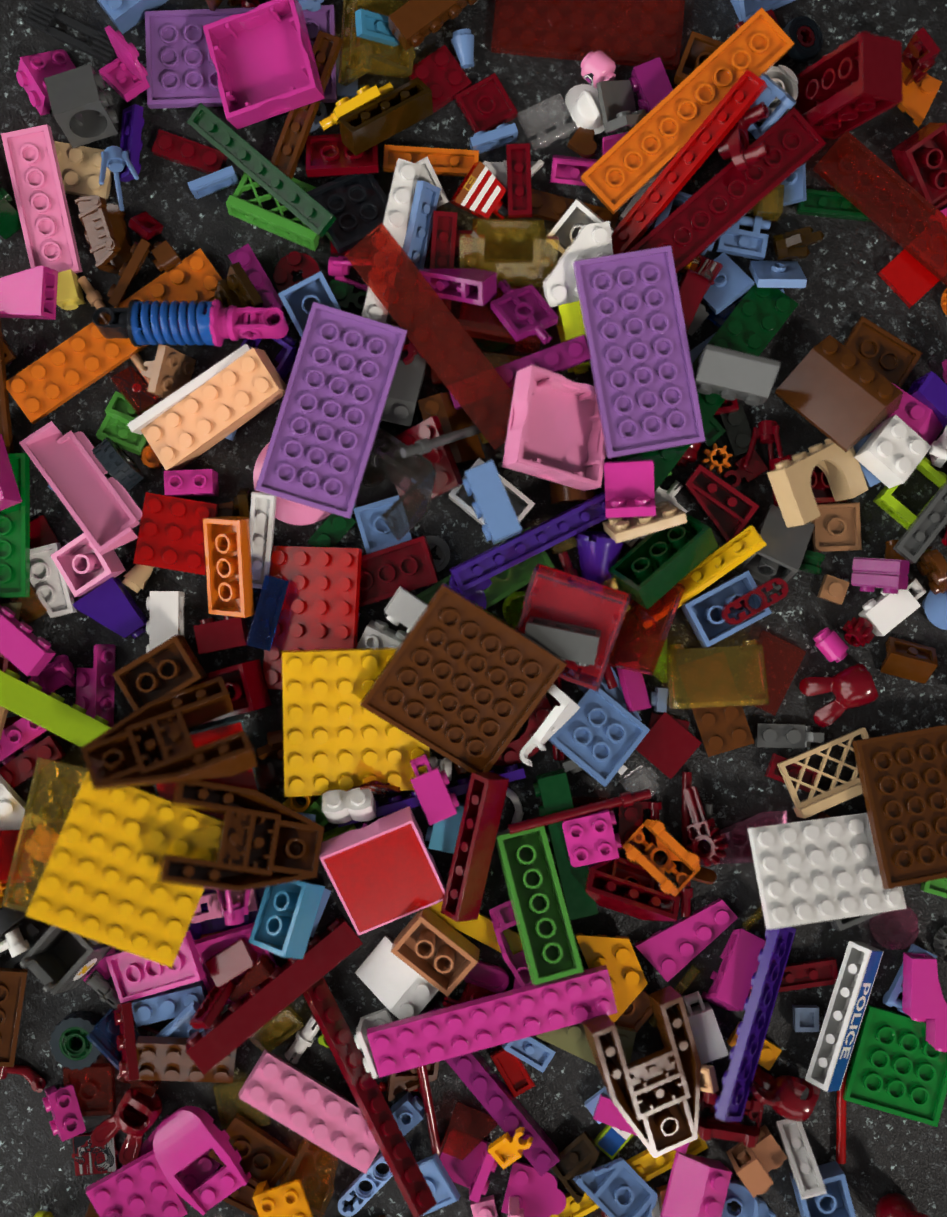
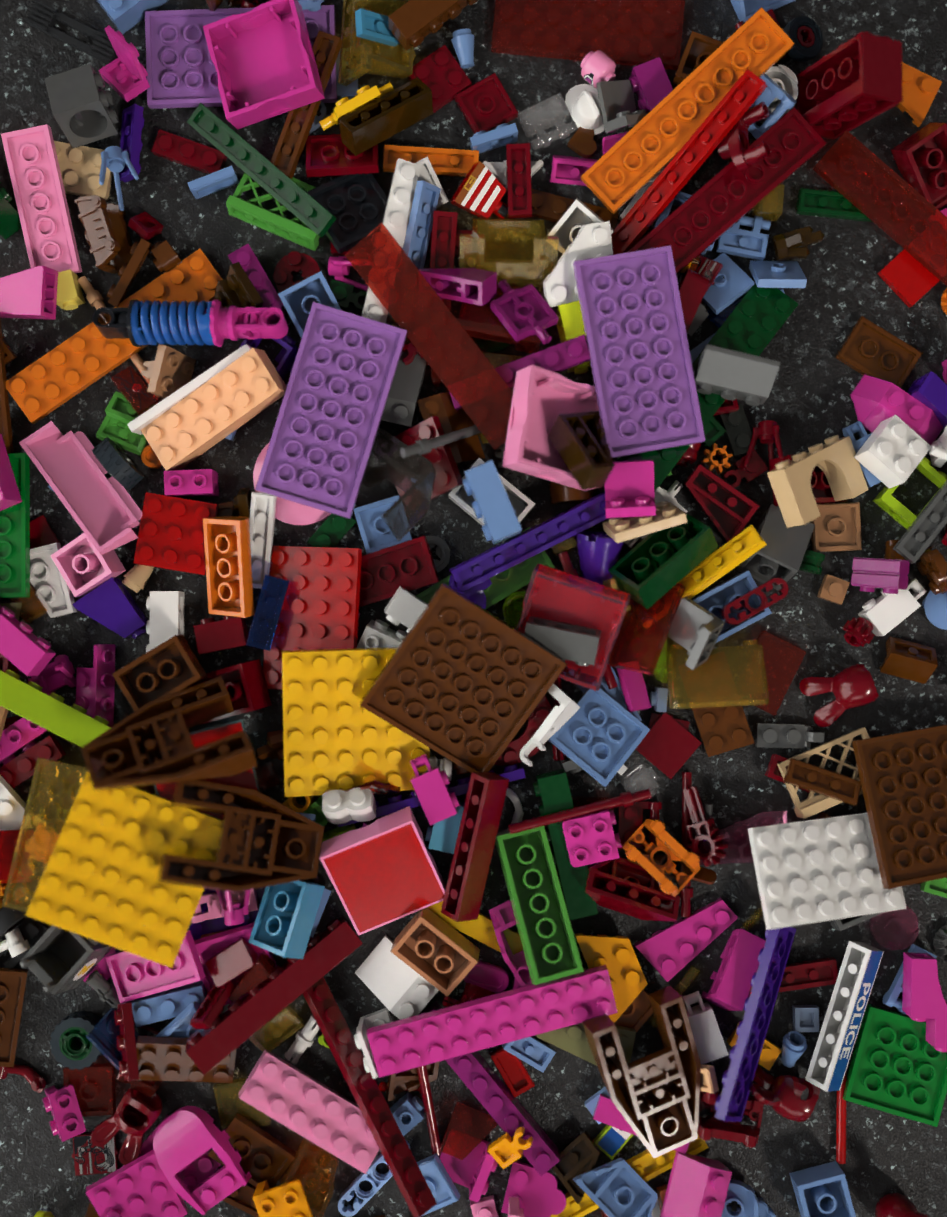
dark pink bracket [16,49,76,116] -> none
nougat brick [726,1125,787,1198] -> none
reddish brown slope [775,335,903,452] -> none
white plate [776,1119,827,1200] -> none
medium blue plate [780,164,807,206] -> none
dark pink brick [812,627,849,663] -> none
dark red bracket [902,27,941,86] -> none
none -> dark brown wedge [548,411,614,490]
none -> dark grey bracket [666,597,725,670]
none -> medium blue cone [781,1031,807,1068]
none -> reddish brown tile [783,758,861,806]

